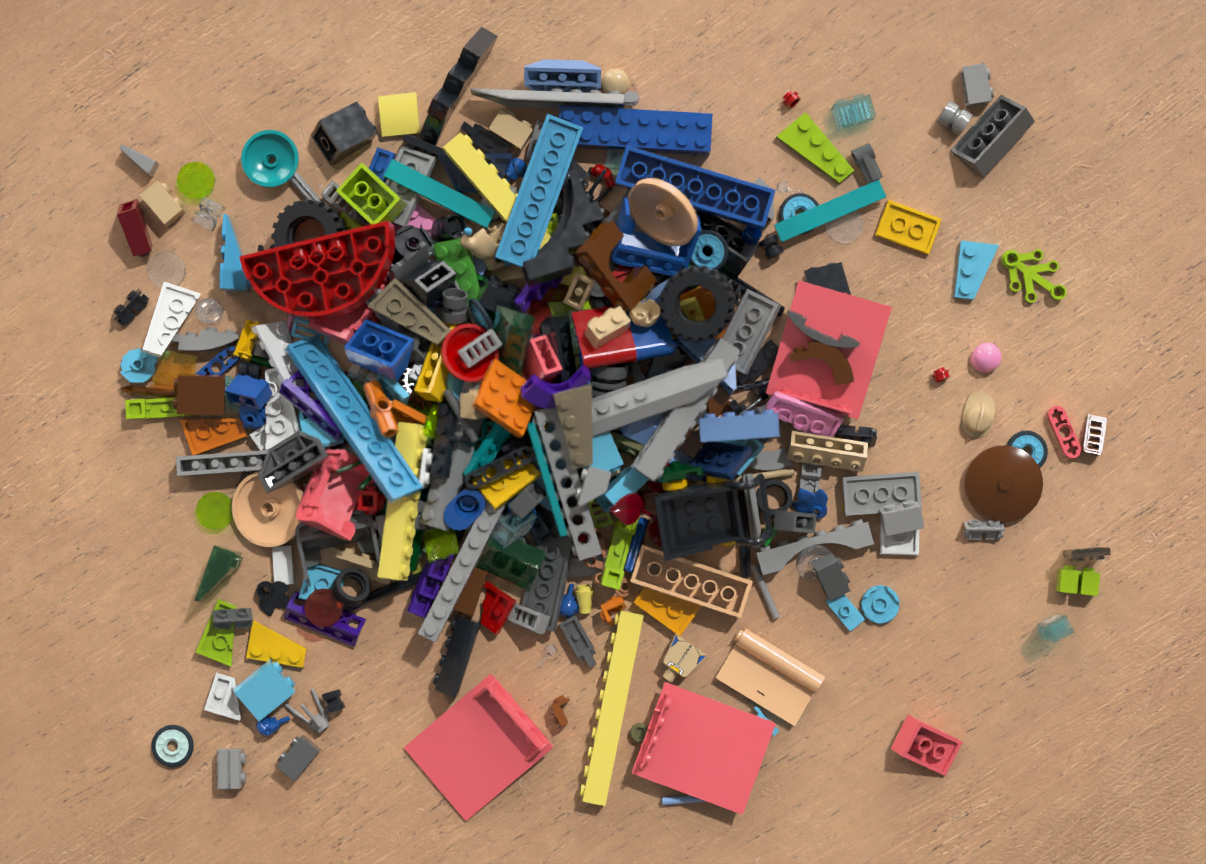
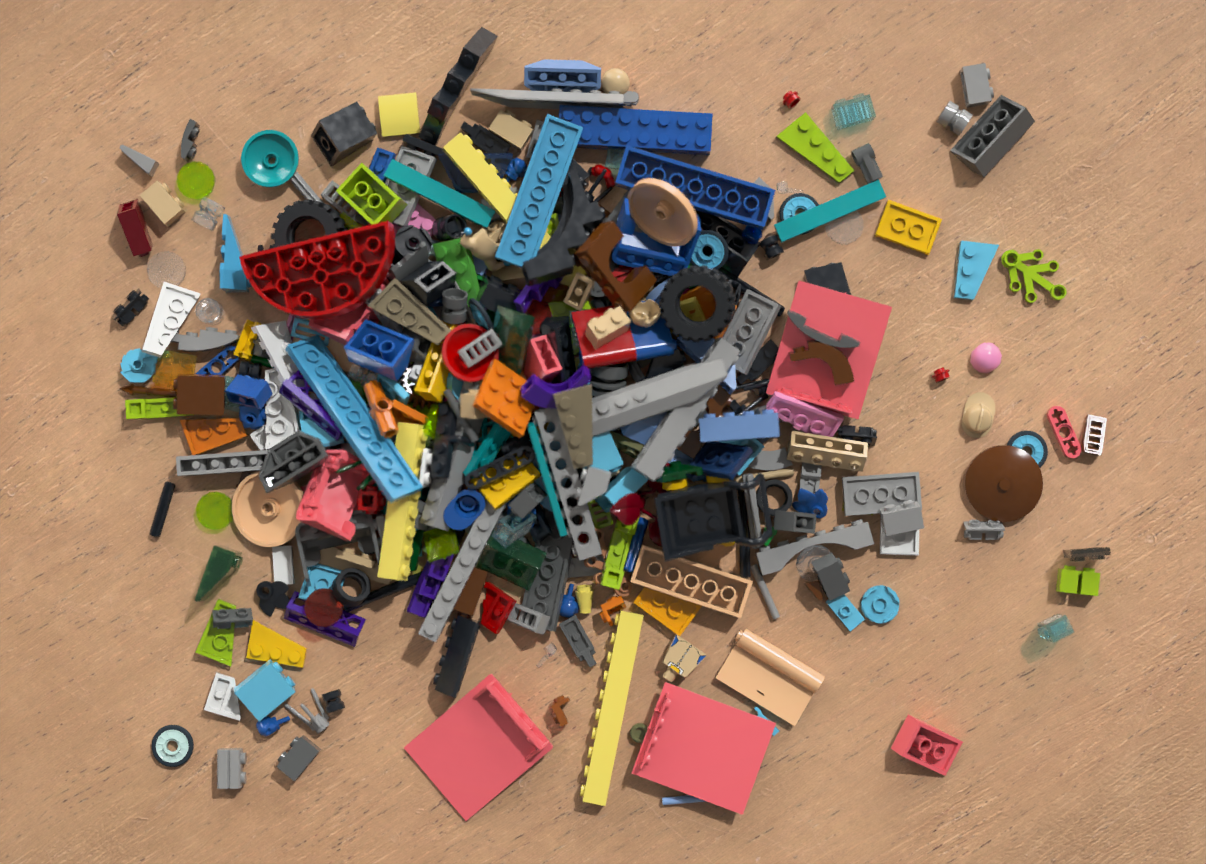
none -> black axle [149,481,176,537]
none -> dark grey slope [181,119,200,162]
none -> reddish brown slope [804,581,823,601]

